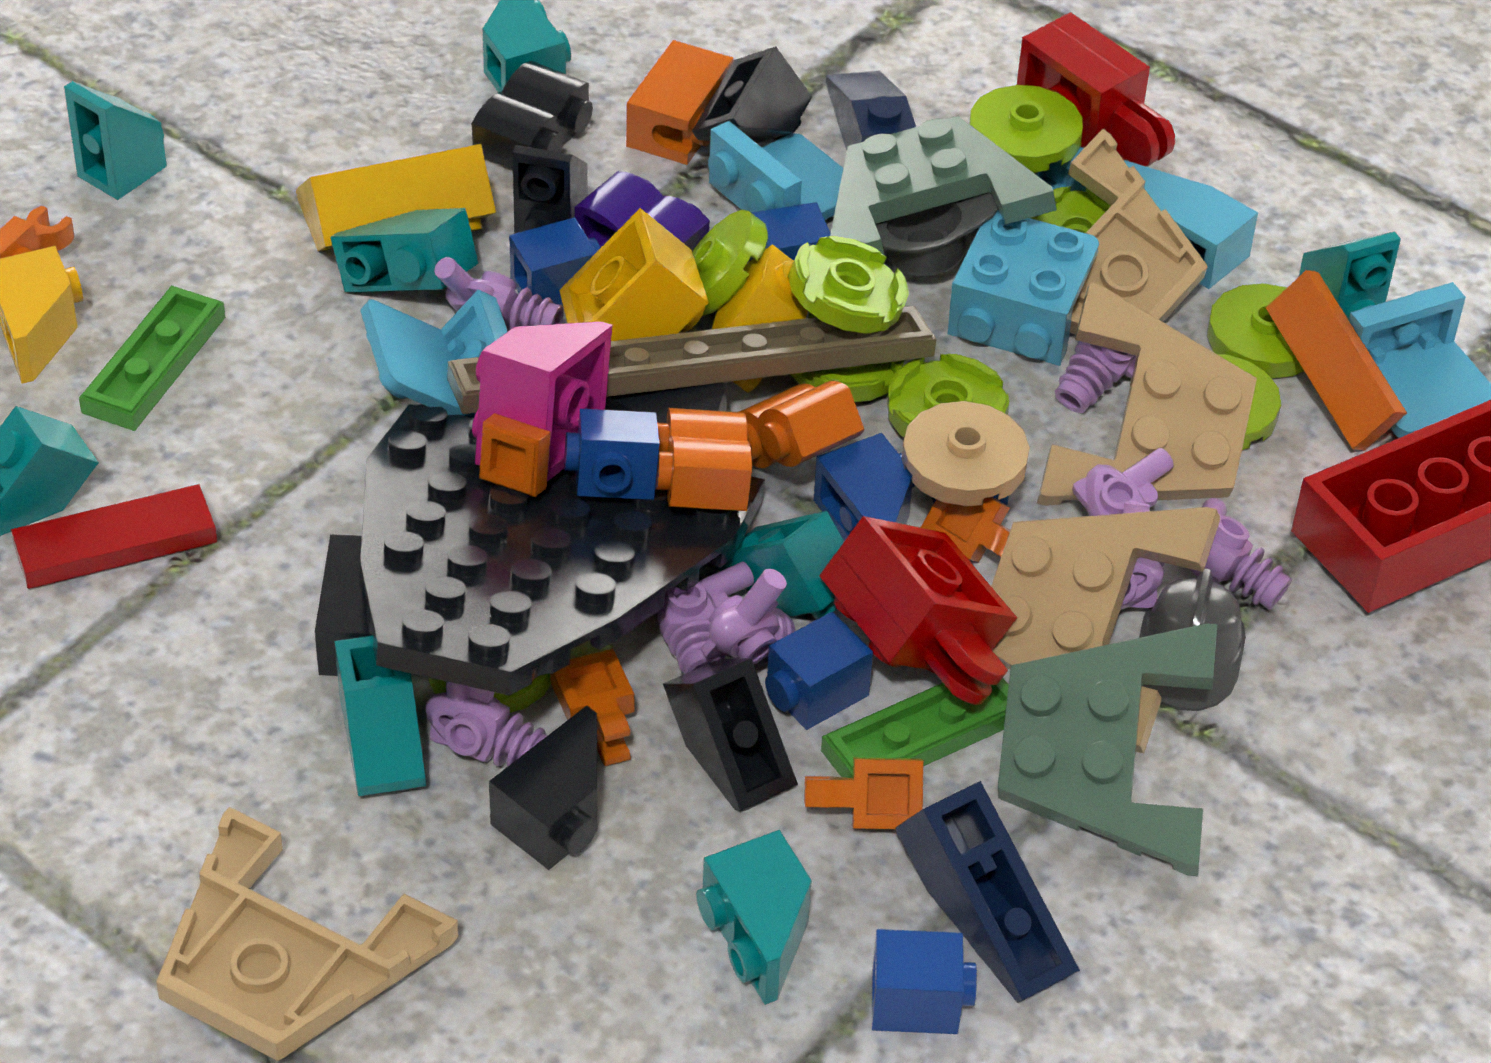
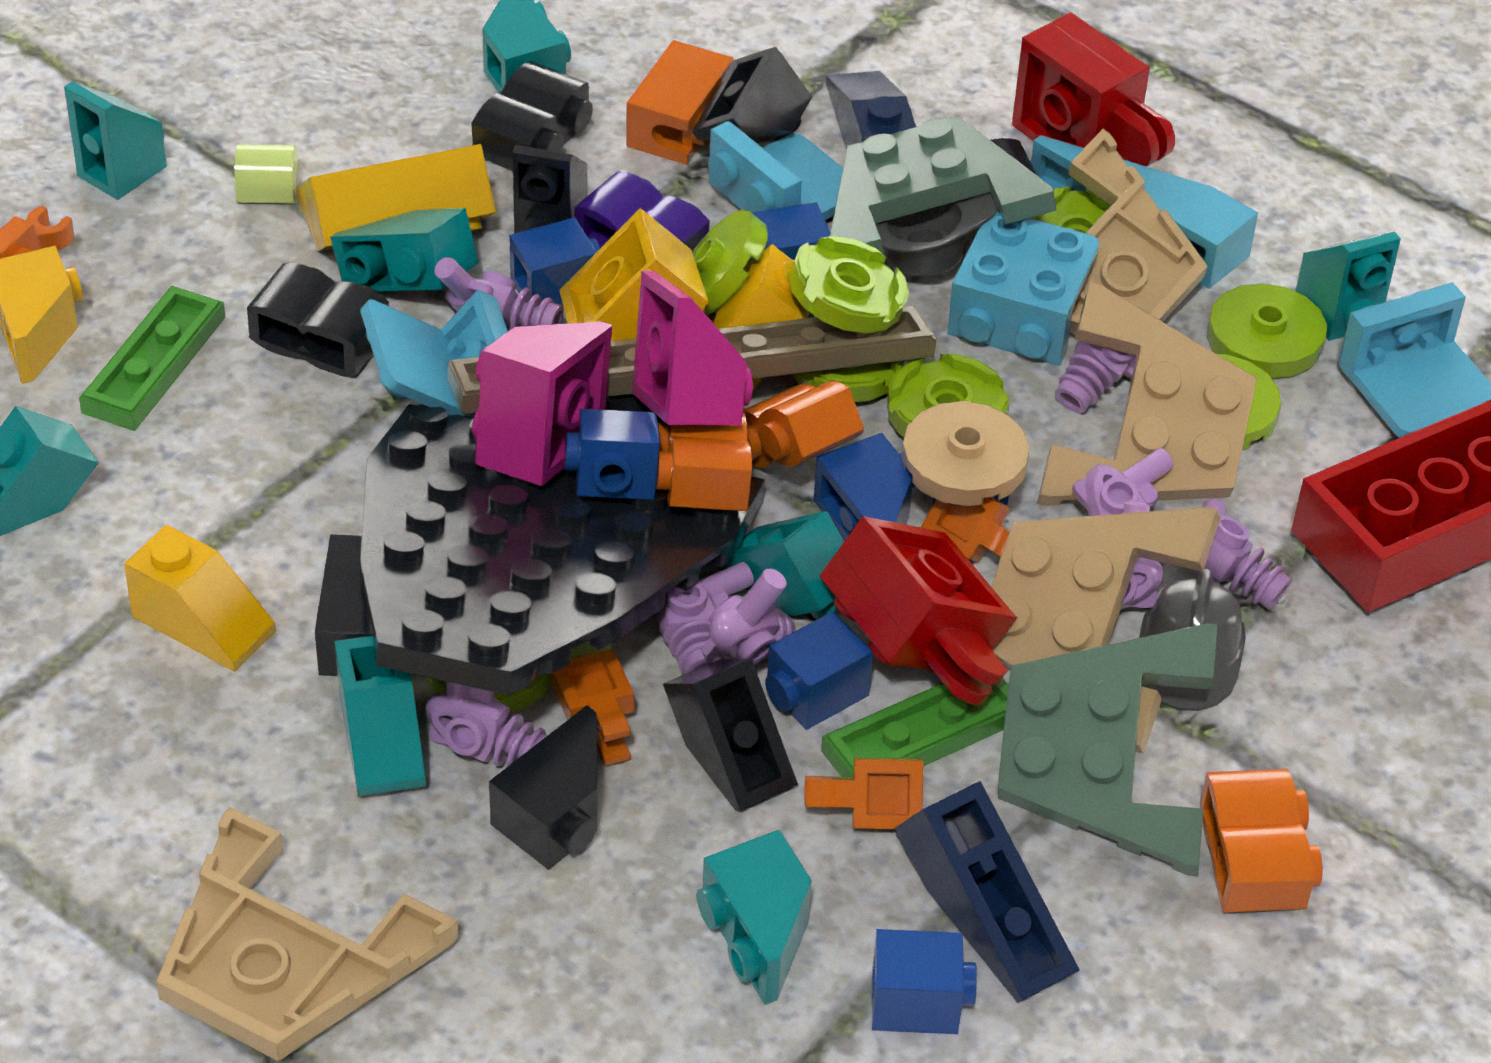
red tile [11,484,217,589] -> none
orange tile [479,413,551,497] -> none
lime plate [969,85,1082,173] -> none
orange tile [1266,270,1407,451] -> none
none -> yellow slope [124,524,276,672]
none -> yellowish green brick [234,144,298,204]
none -> black brick [247,263,389,377]
none -> dark pink slope [632,270,753,425]
none -> orange brick [1200,769,1323,913]

